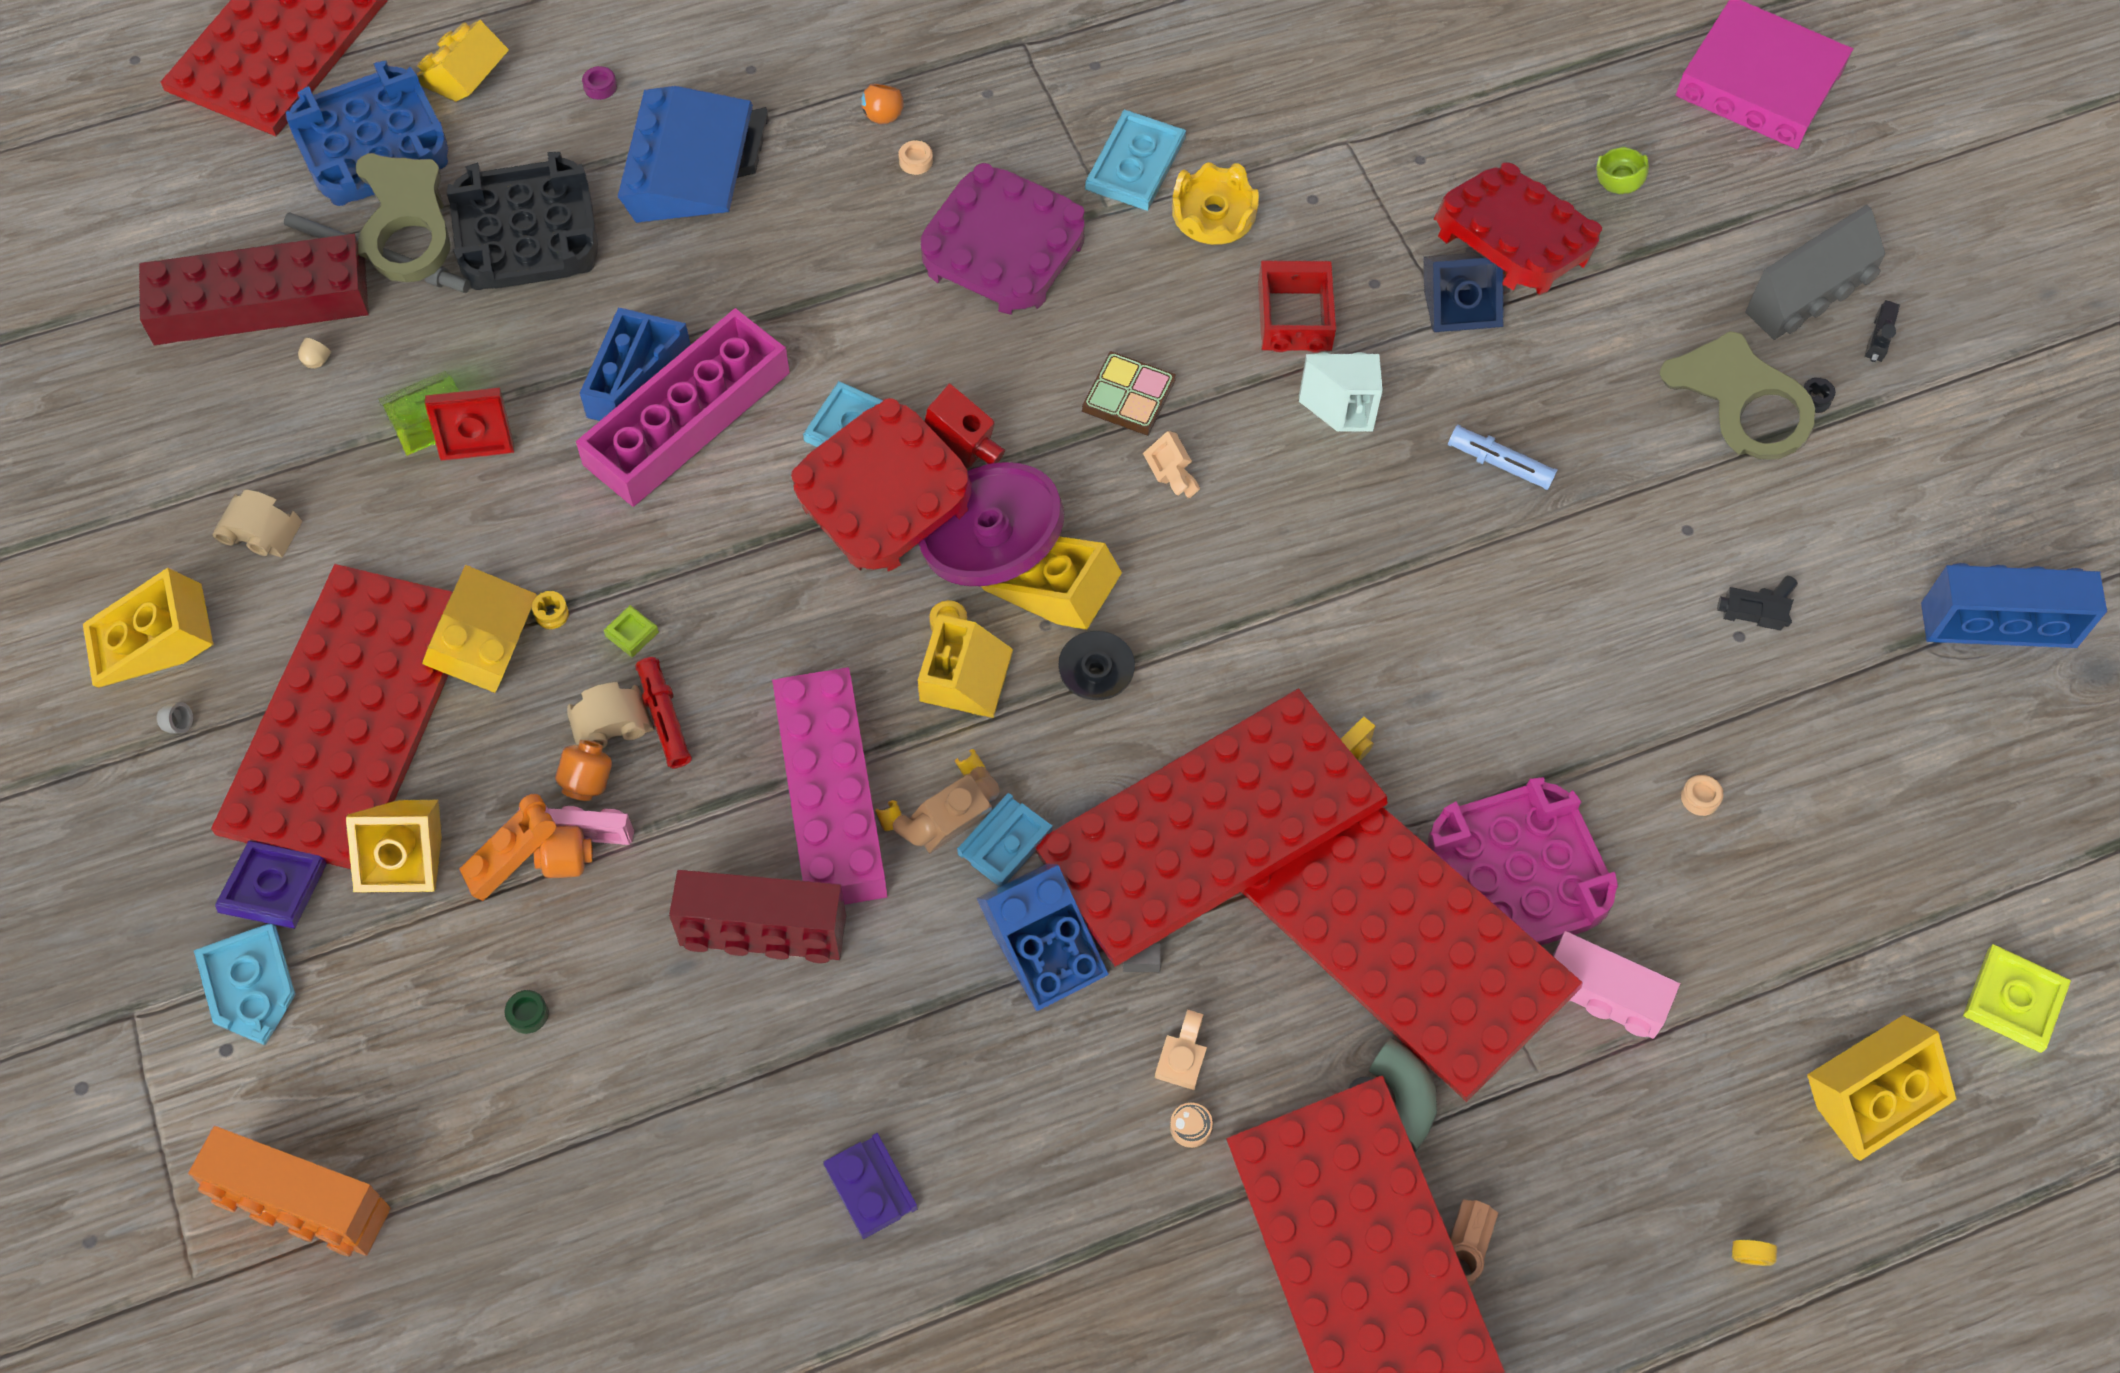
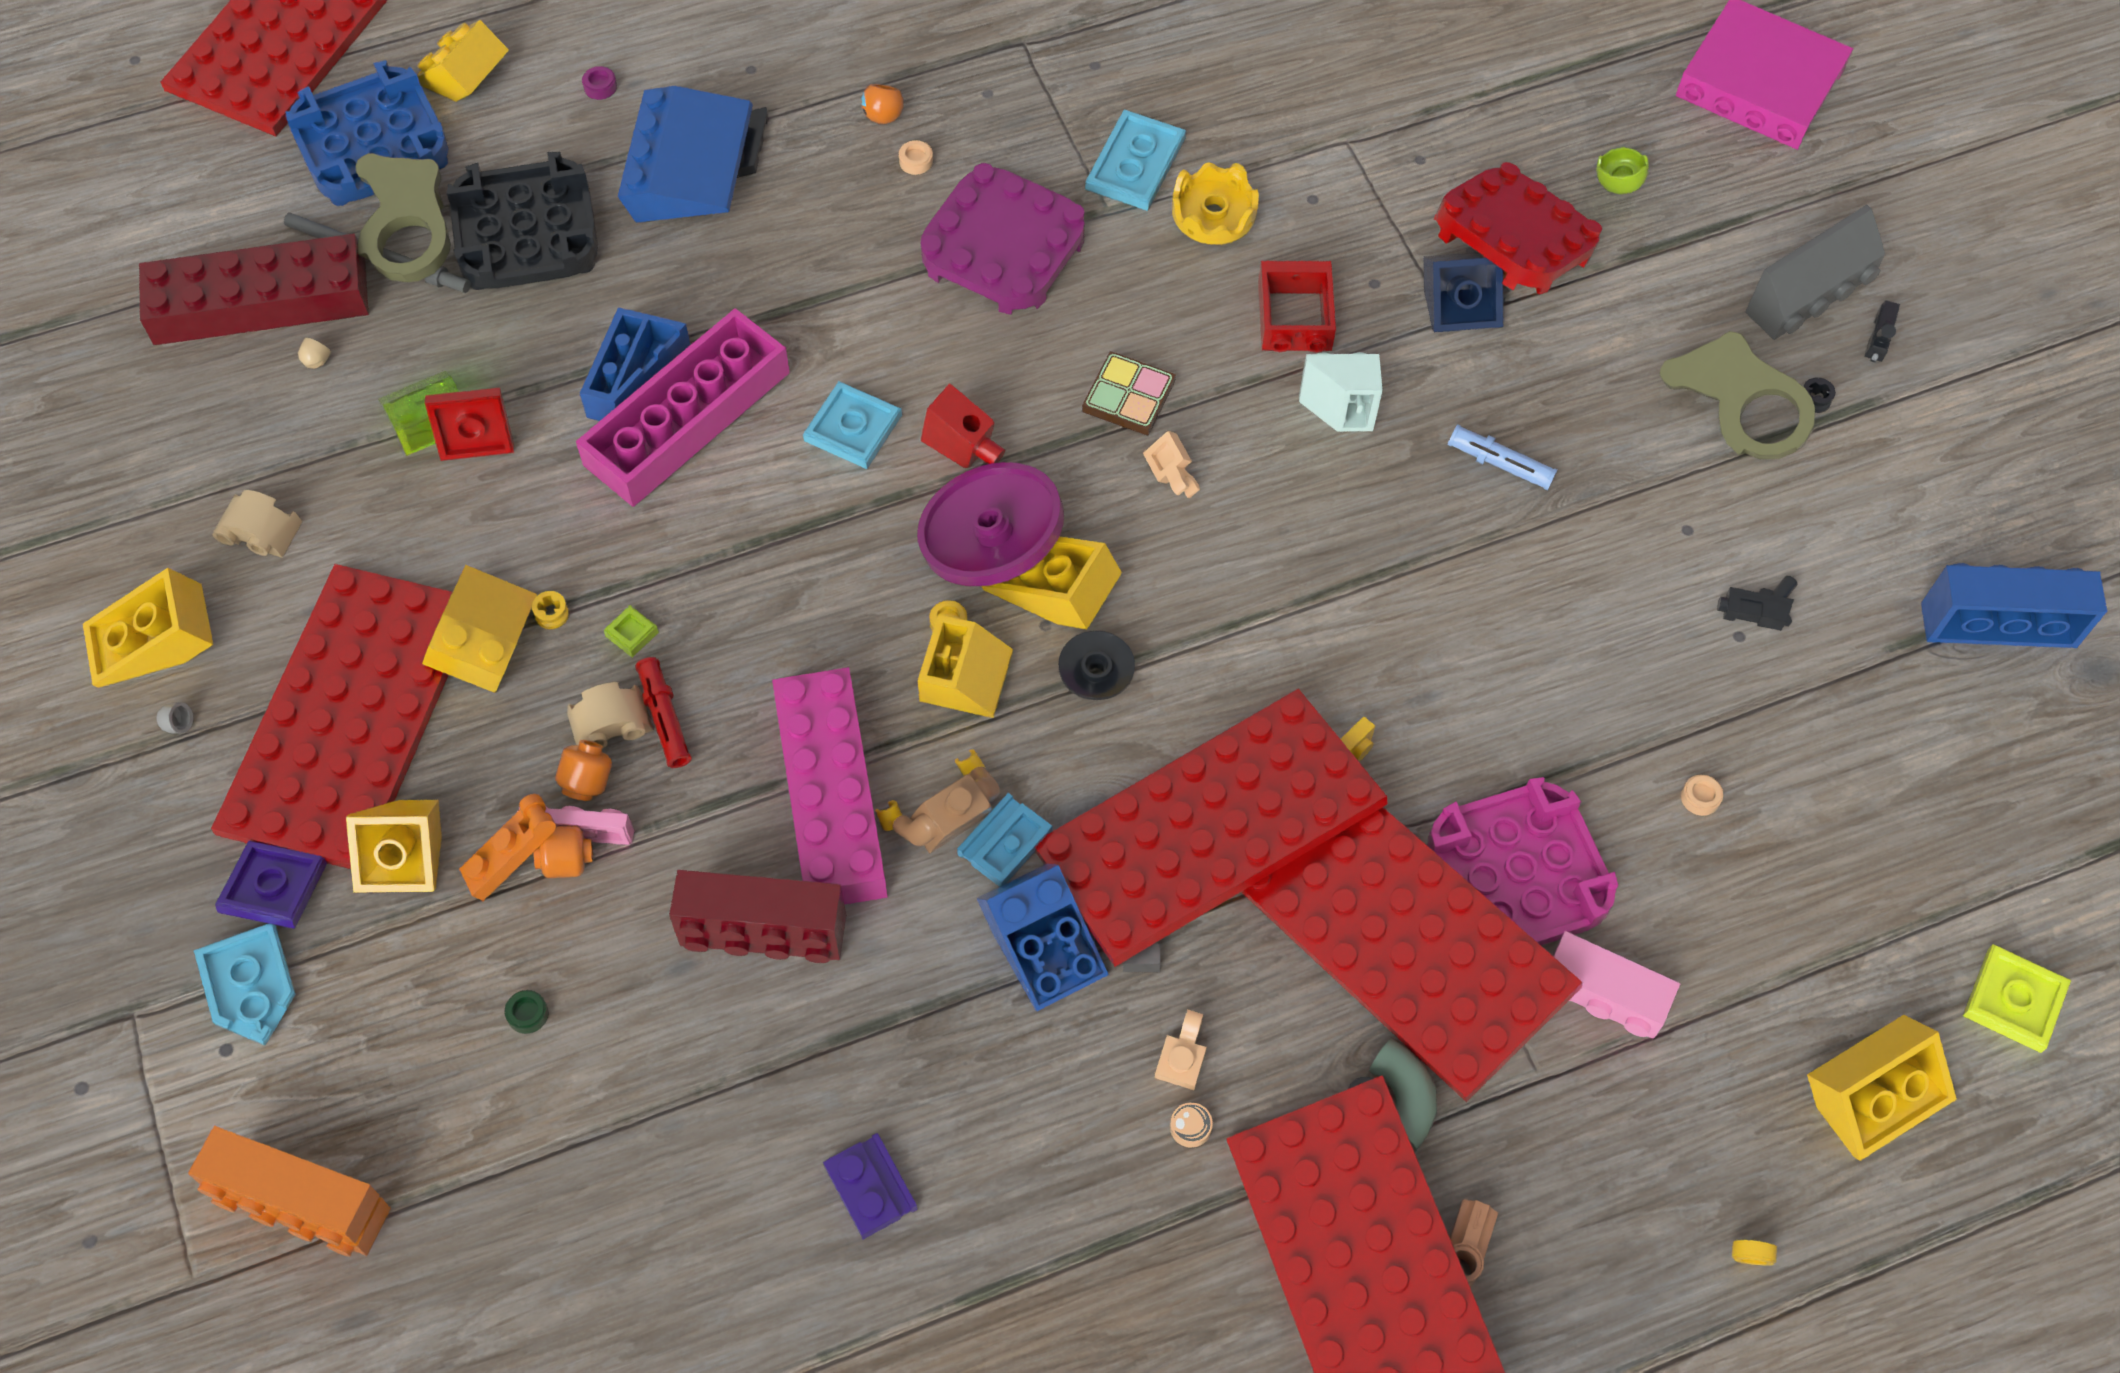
red plate [791,398,972,572] -> none

